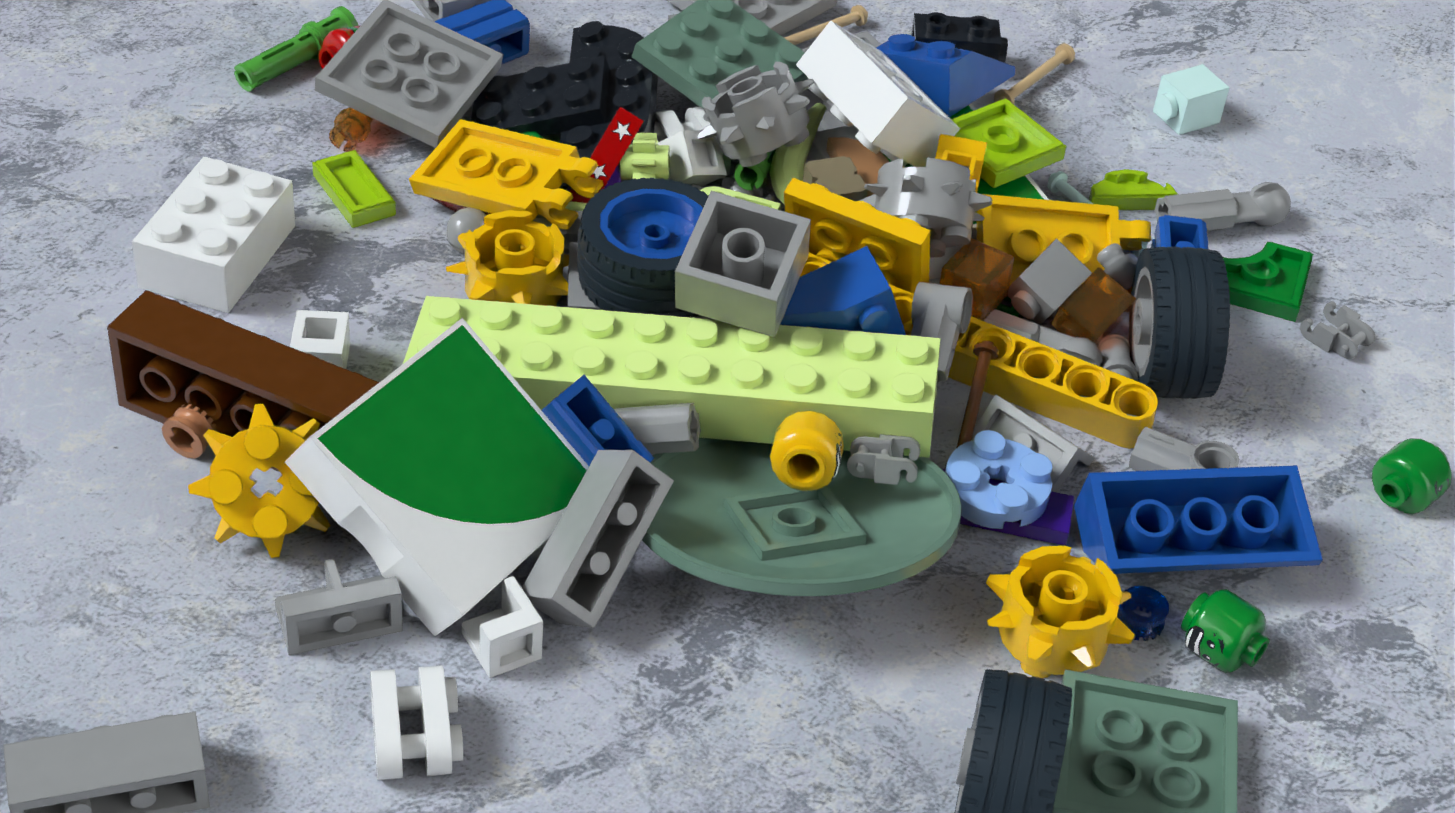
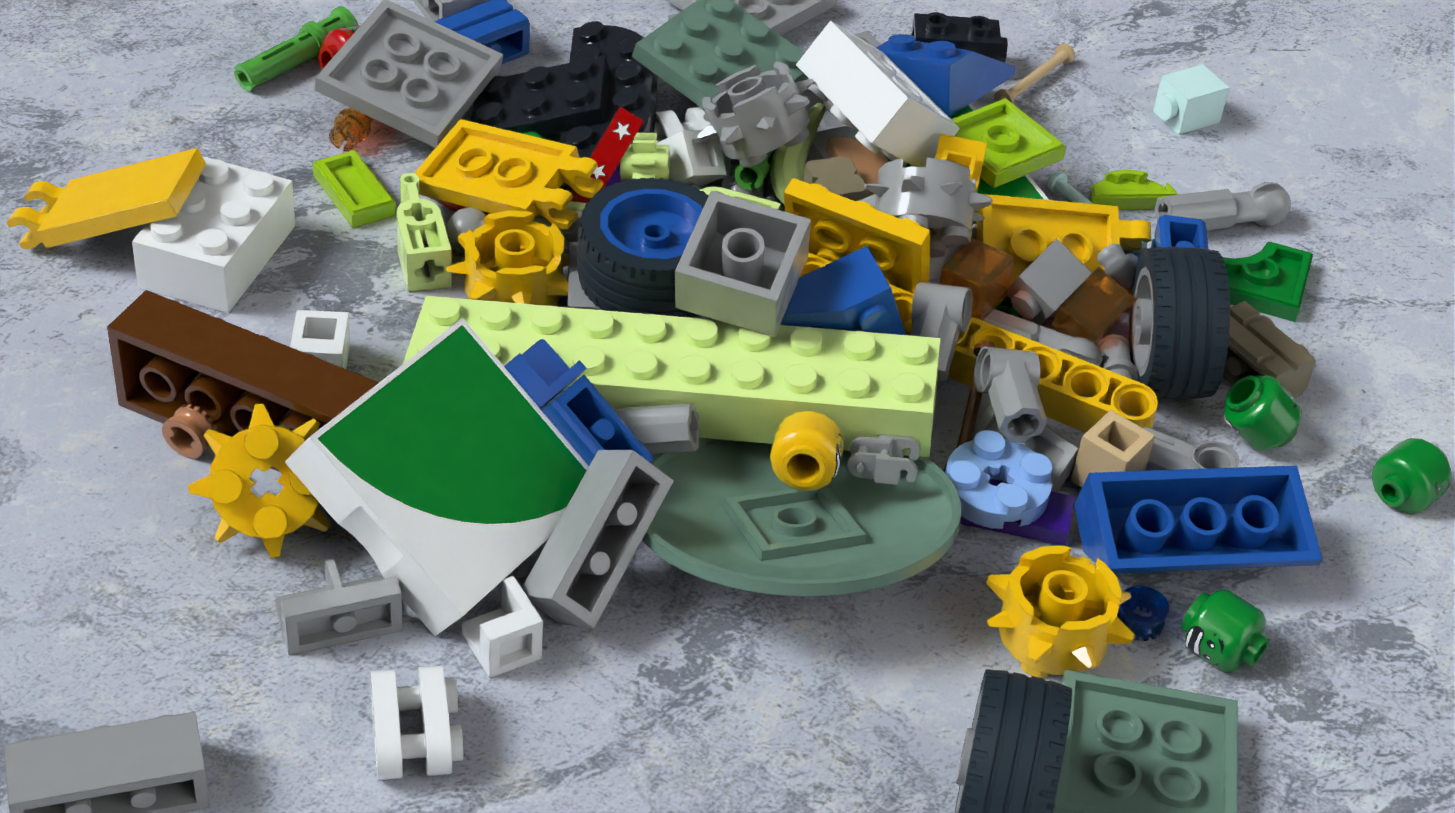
tan axle [785,5,868,45] -> none
light grey piece [1300,301,1375,359] -> none
none -> yellow tile [6,148,206,249]
none -> yellowish green piece [397,173,452,292]
none -> blue panel [504,339,587,409]
none -> light grey piece [974,346,1047,443]
none -> tan brick [1071,410,1155,488]
none -> dark tan brick [1223,301,1316,398]
none -> green head [1224,375,1302,451]

